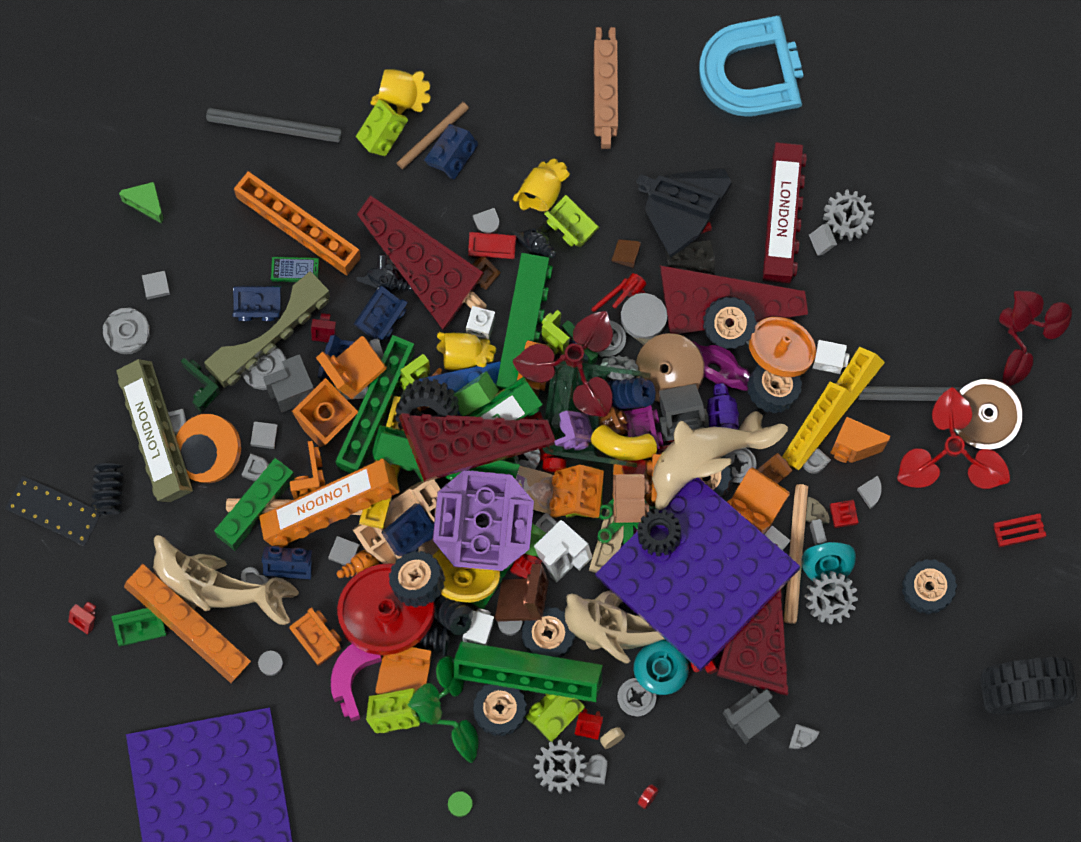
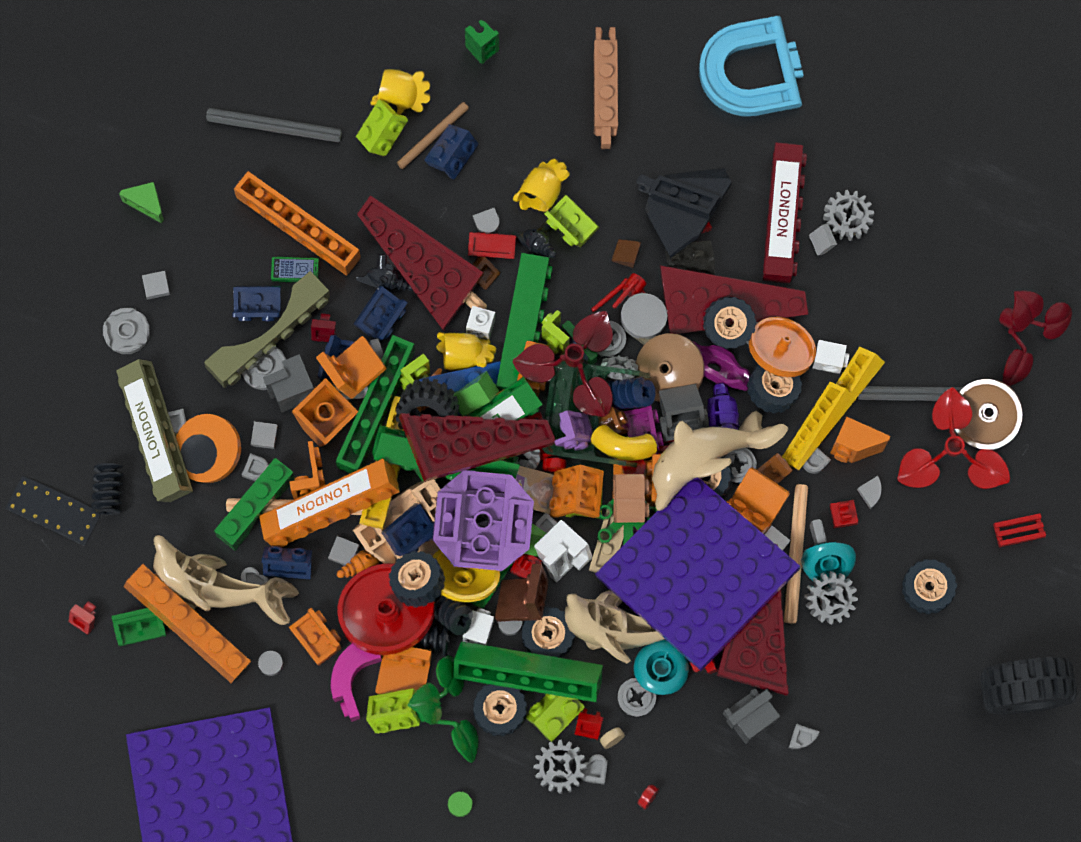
dark green bracket [181,358,221,413] -> none
black tyre [637,509,681,556] -> none
dark tan tile [805,497,829,525] -> none
none -> green hinge [465,20,499,64]

